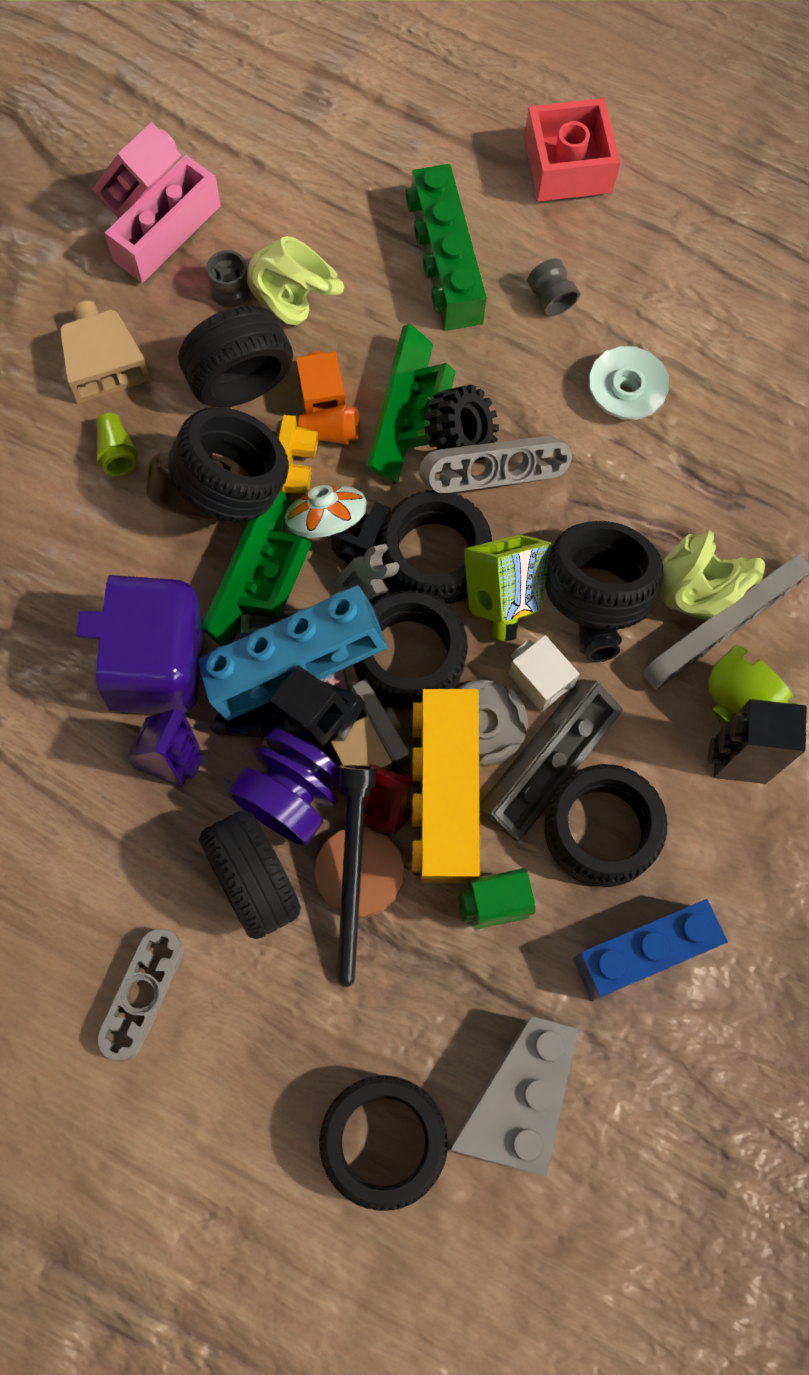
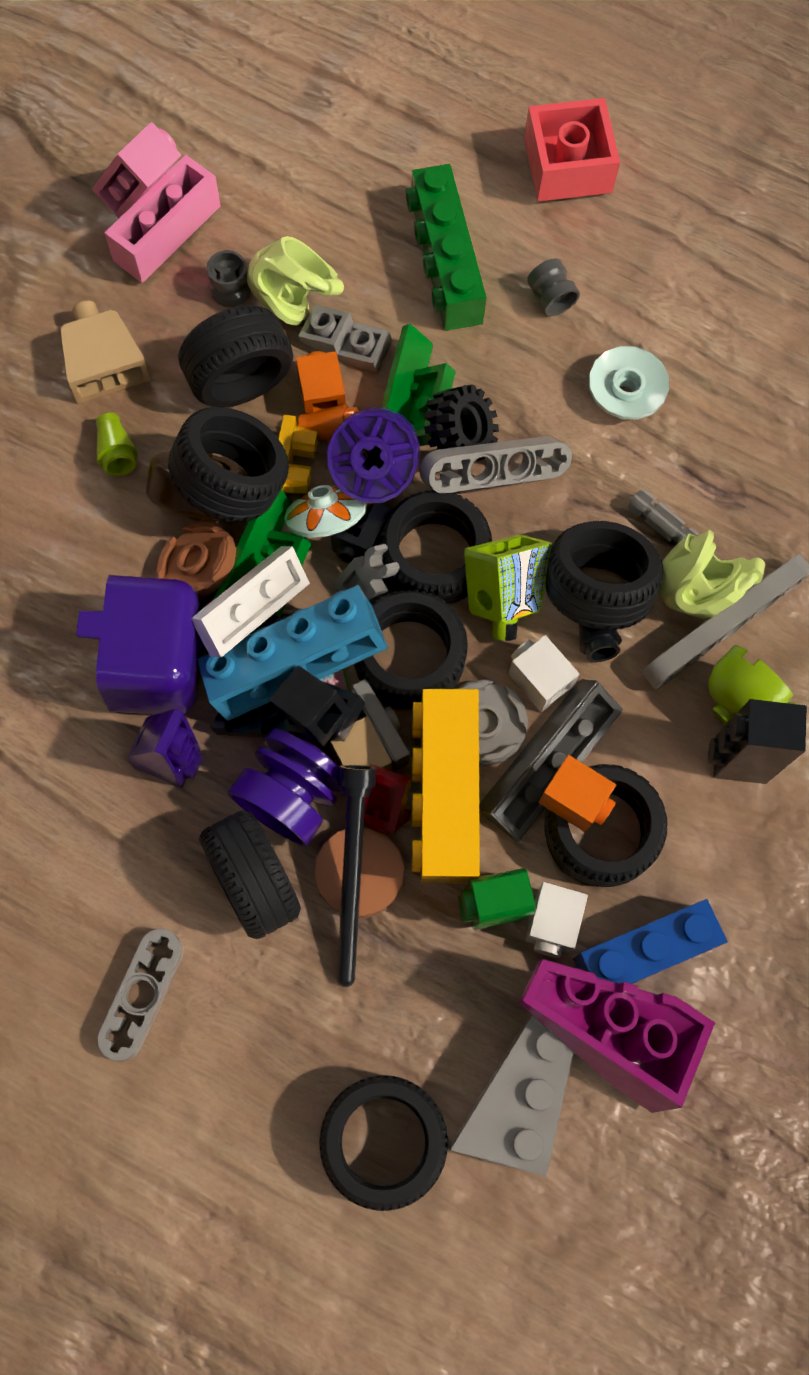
none -> nougat tile [156,520,236,600]
none -> white plate [192,546,310,657]
none -> light grey slope [298,304,392,373]
none -> dark purple wheel [327,407,420,503]
none -> magenta wedge [519,959,715,1113]
none -> white brick [525,882,588,958]
none -> orange brick [538,754,616,833]
none -> light grey axle [628,489,699,546]

